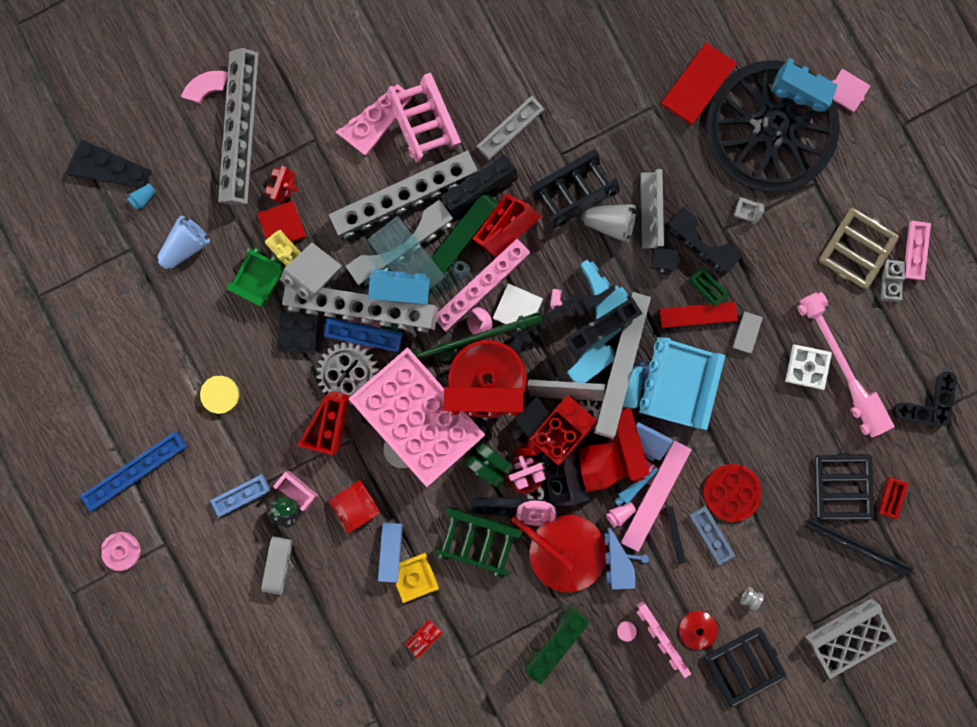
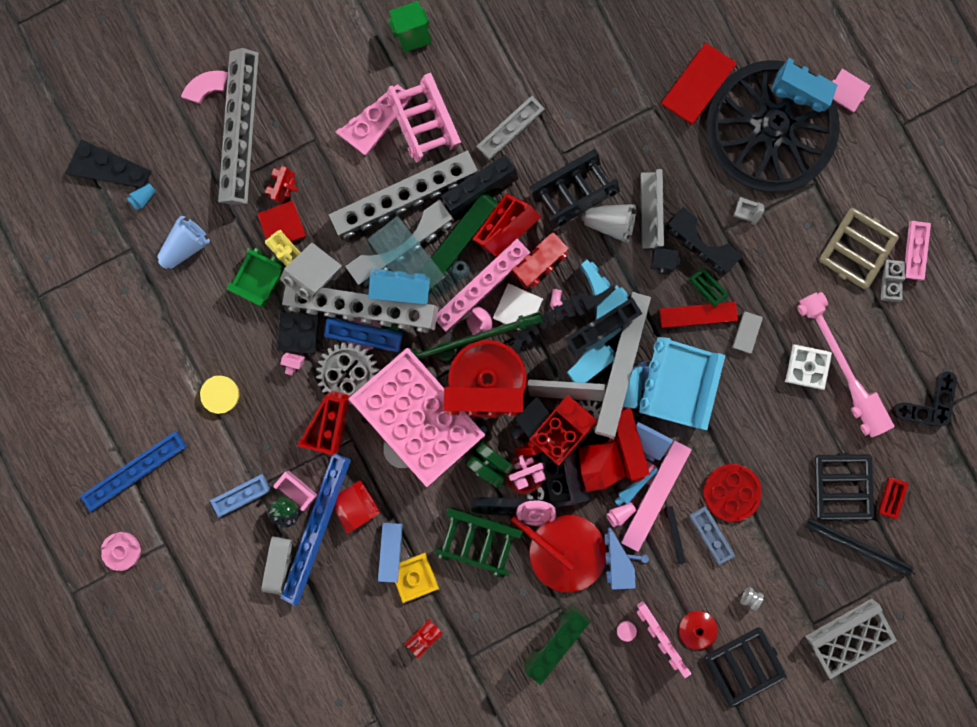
none -> bright pink tile [281,352,305,376]
none -> blue tile [281,453,351,605]
none -> green plate [388,1,432,53]
none -> wedge [511,232,569,290]

